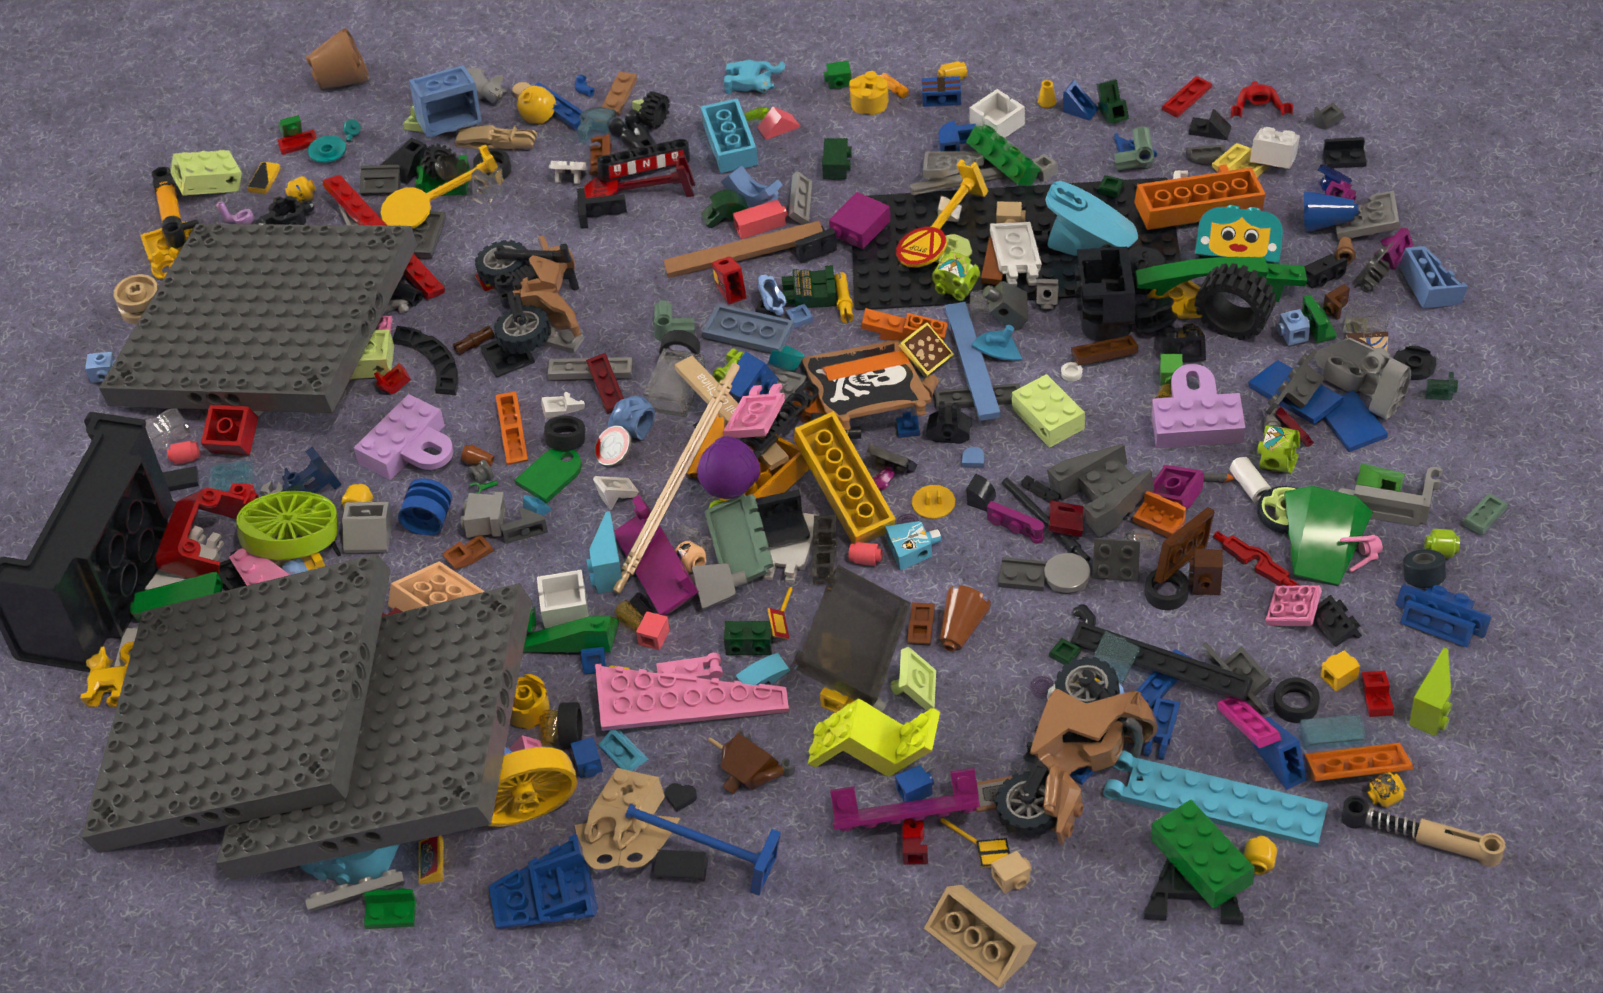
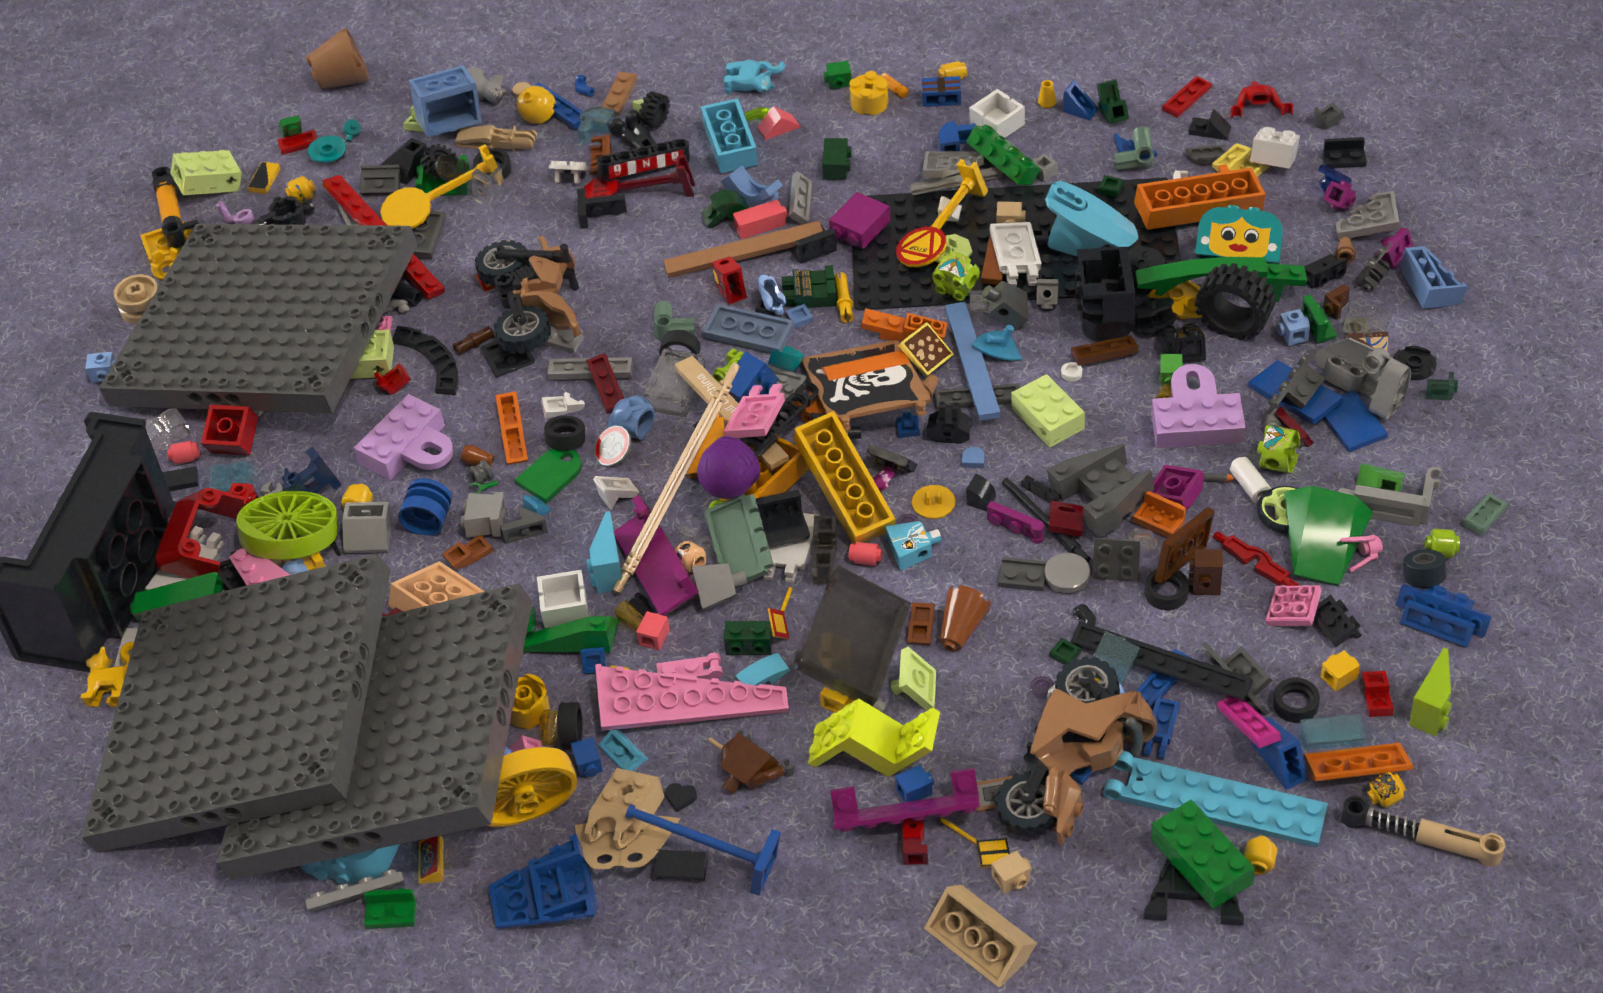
blue cone [1304,191,1359,232] -> none

